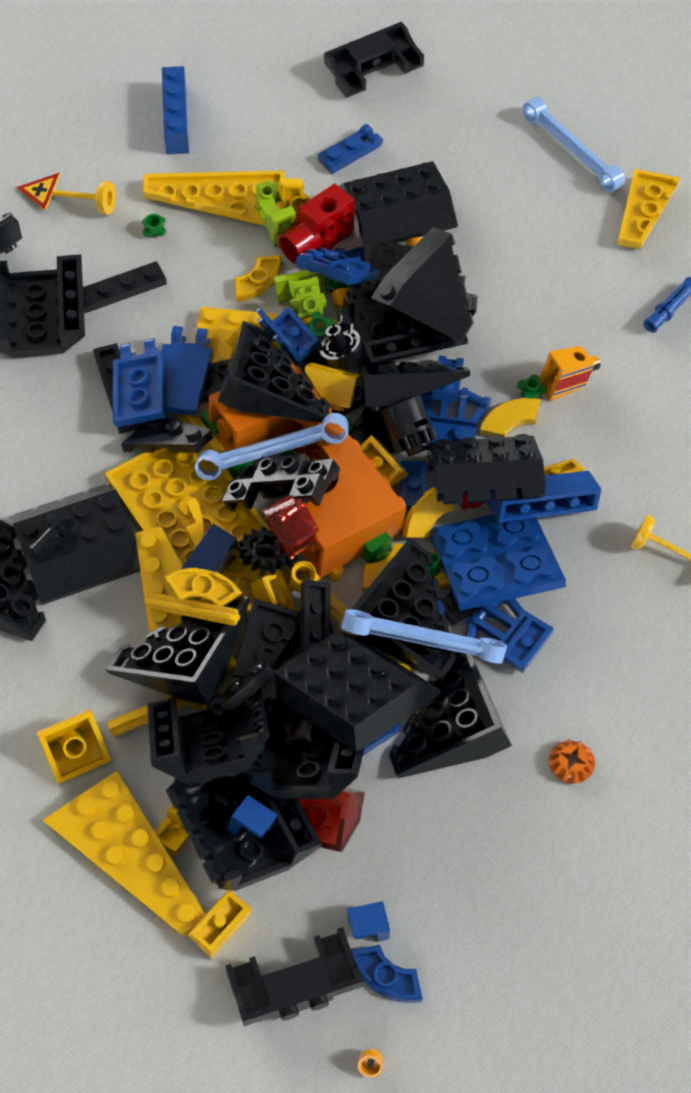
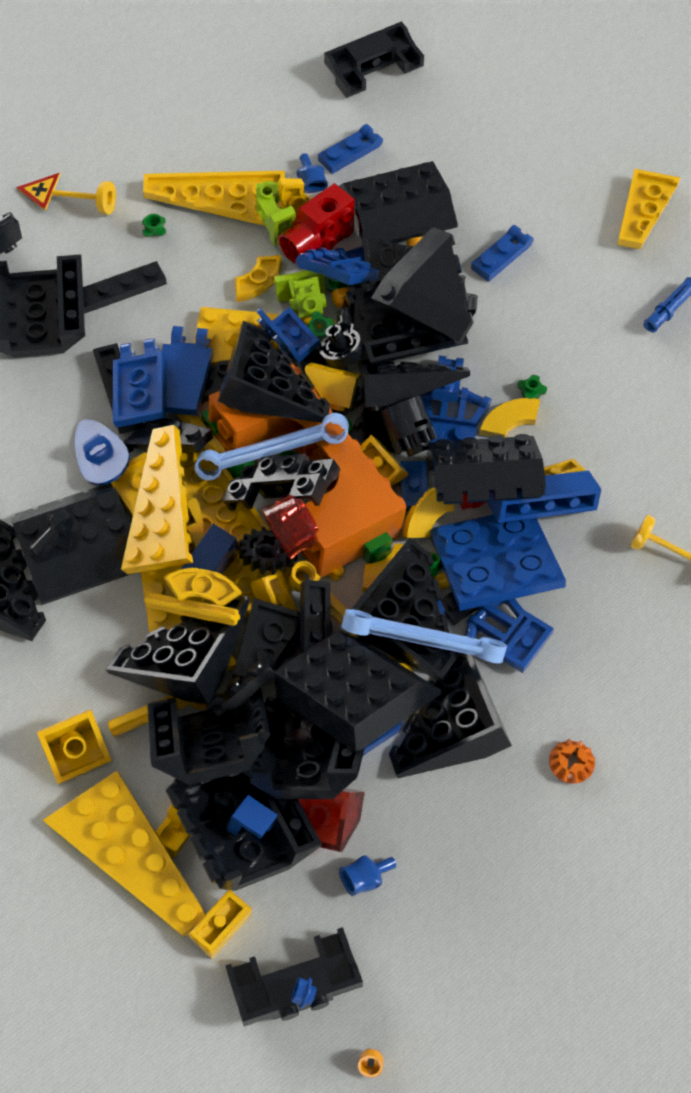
blue brick [161,66,189,154] -> none
blue panel [347,901,390,942] -> none
blue tile [351,945,423,1003] -> none
light blue piece [522,97,625,193] -> none
light orange torso [540,346,601,401] -> none
none -> shield [75,419,131,486]
none -> yellow wing [121,425,193,574]
none -> blue plate [291,977,317,1009]
none -> blue piece [297,153,328,193]
none -> blue piece [339,855,396,896]
none -> blue plate [471,225,534,282]

